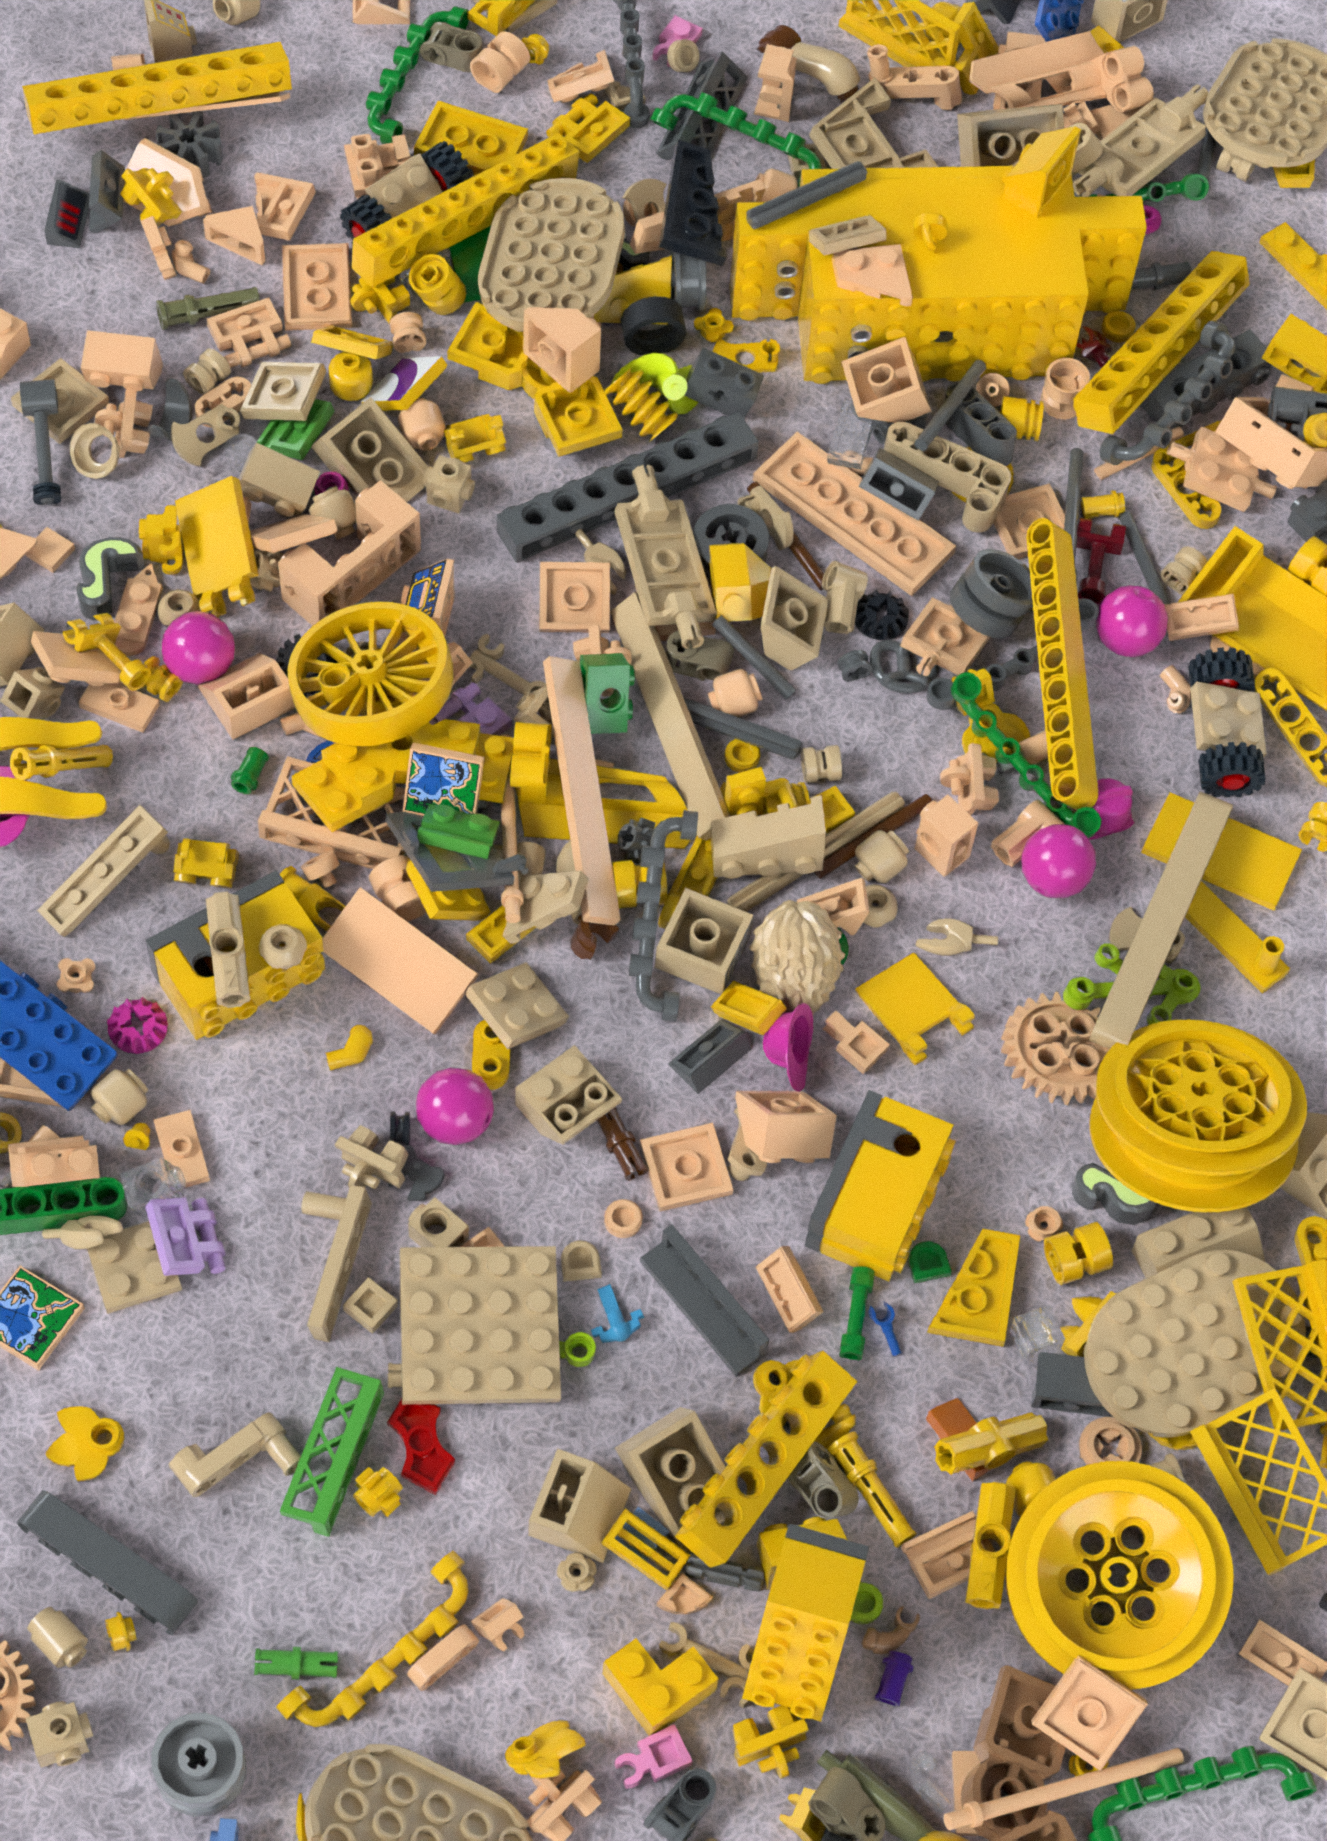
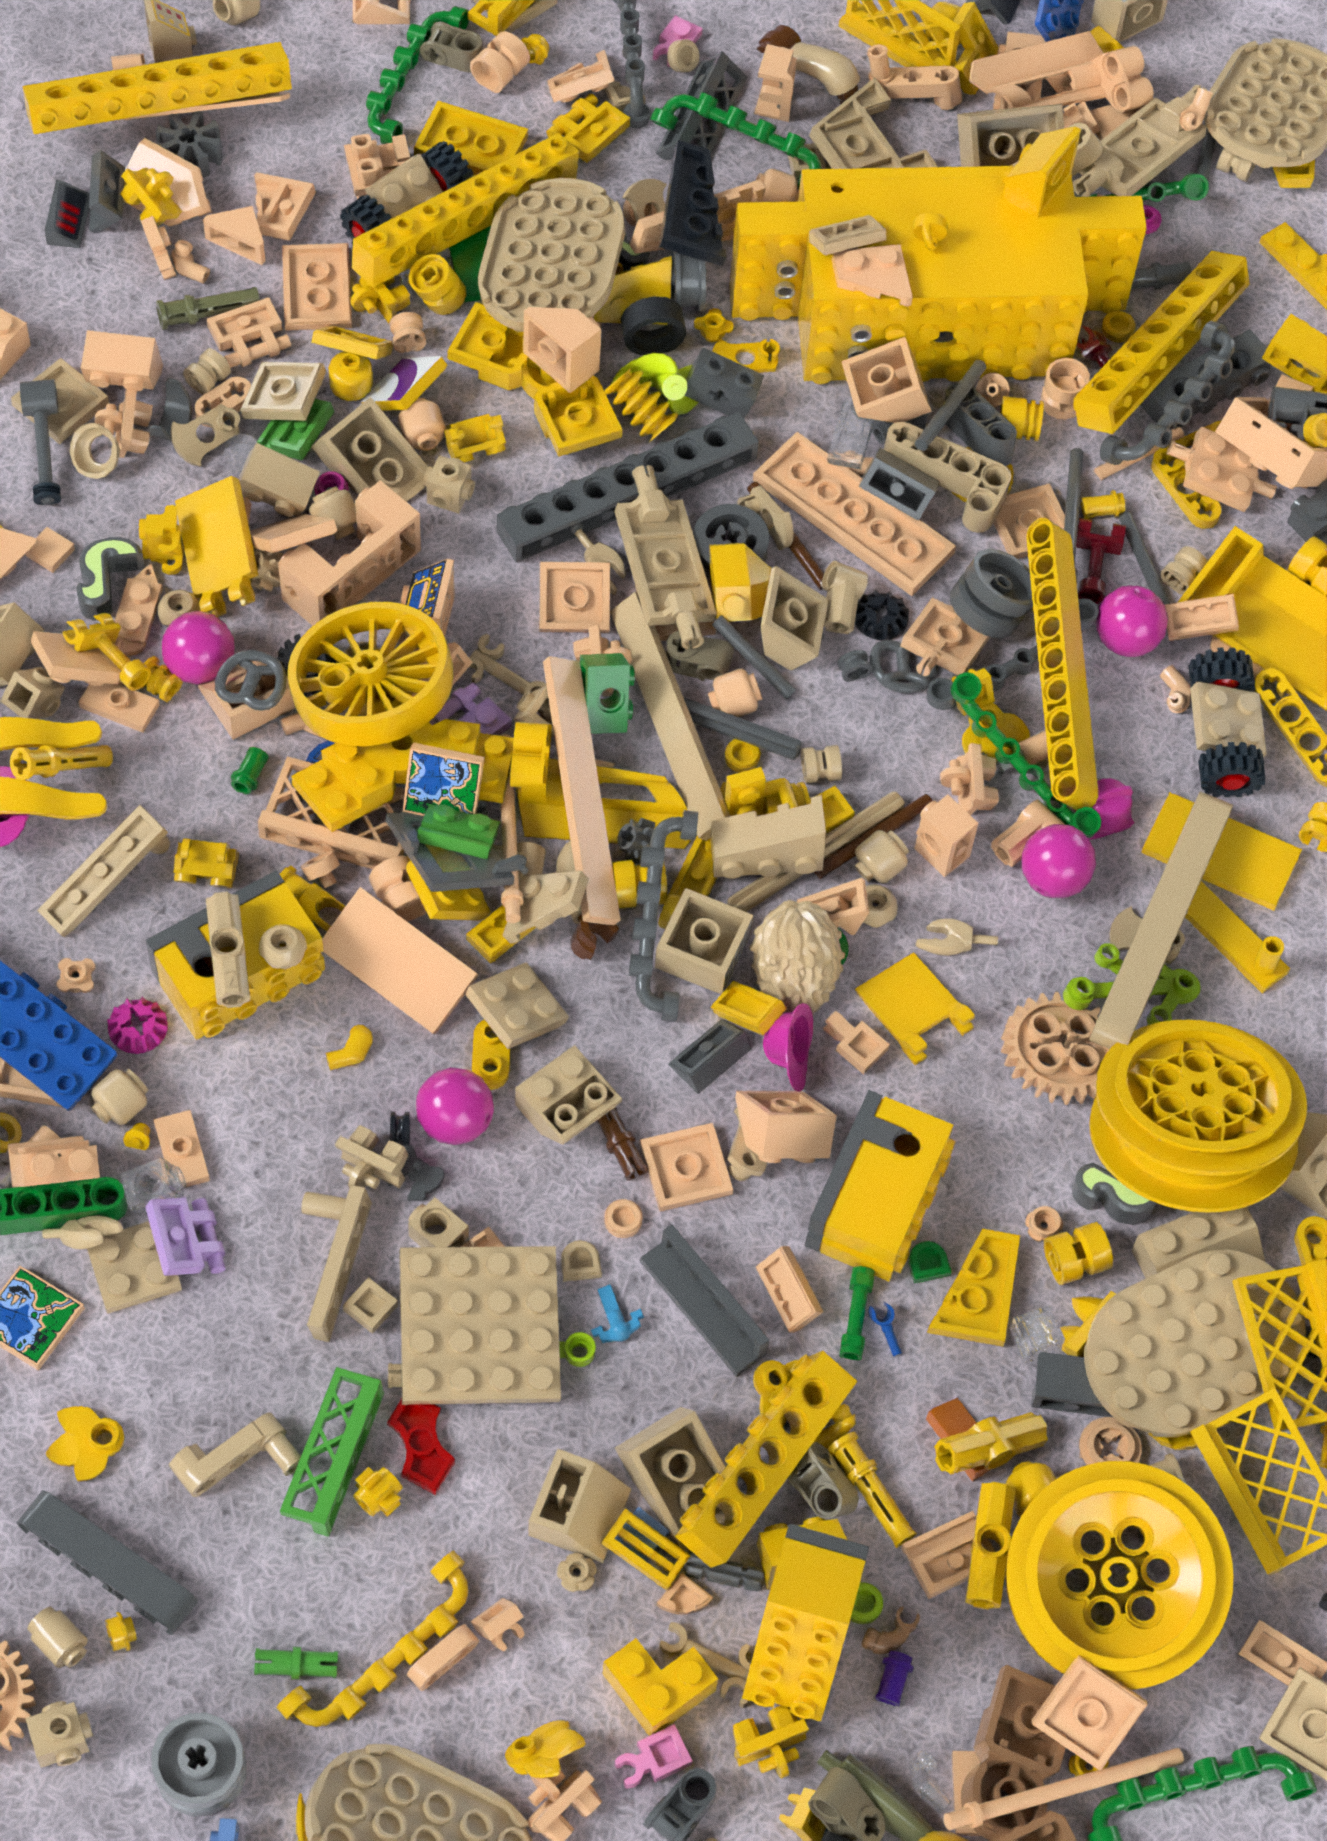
dark grey axle [746,161,867,229] -> none
none -> dark grey piece [215,650,287,711]
none -> light nougat arm [1179,88,1213,131]

